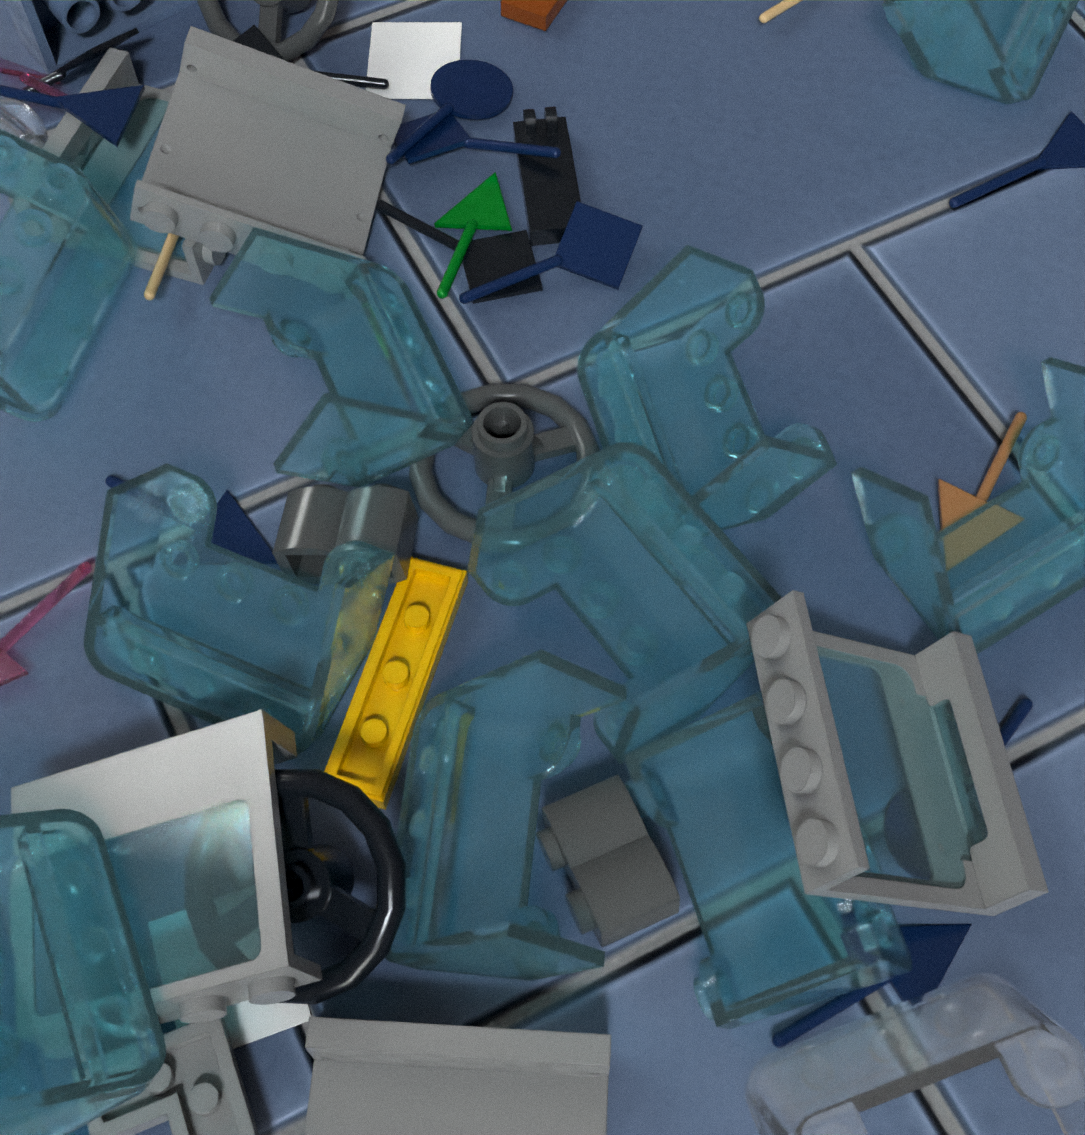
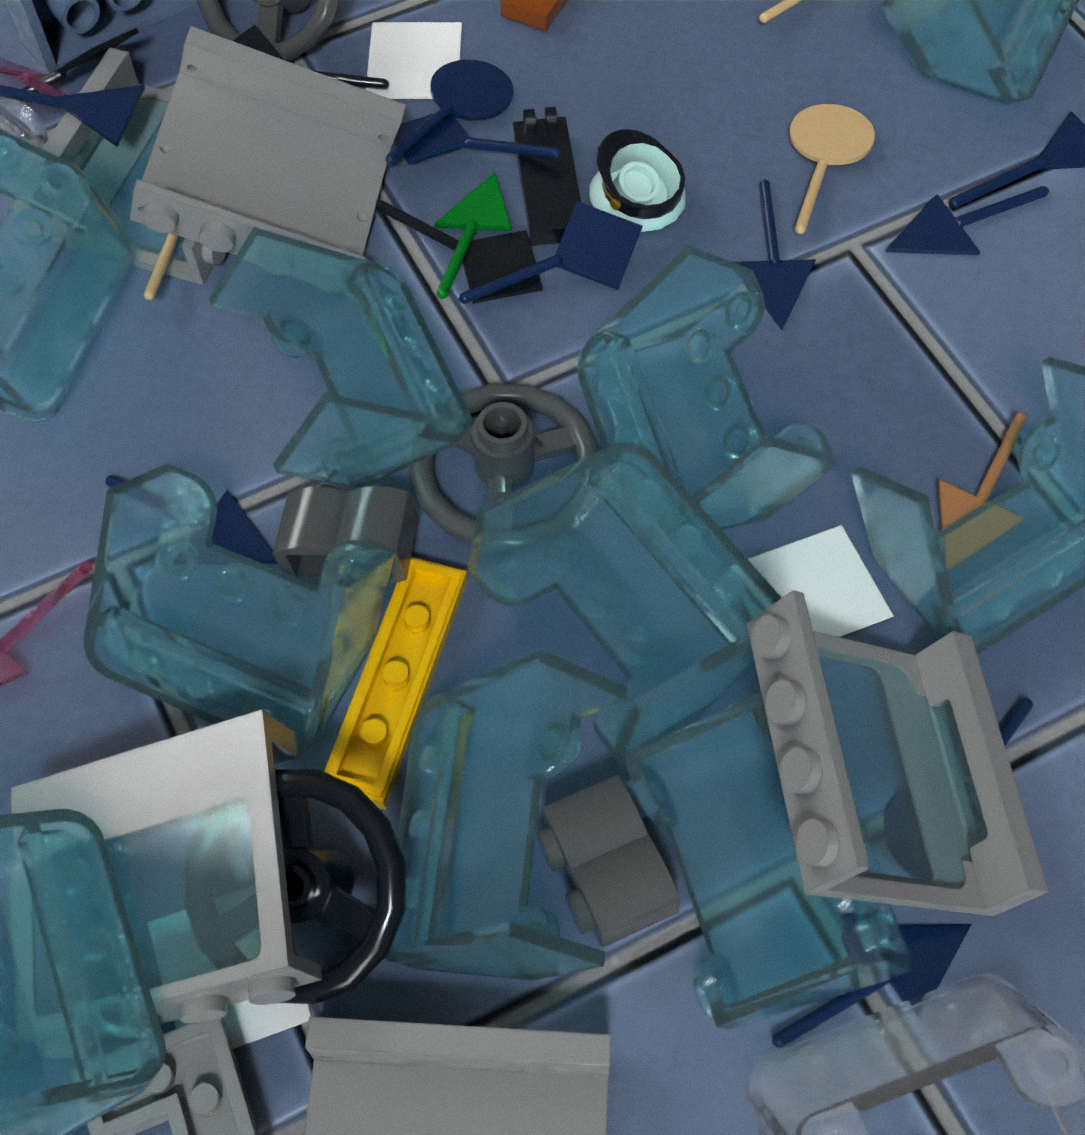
none -> light aqua piece [589,129,686,232]
none -> white sticker [724,525,894,637]
none -> dark blue piece [732,179,816,330]
none -> tan piece [789,104,875,234]
none -> dark blue piece [886,186,1049,255]

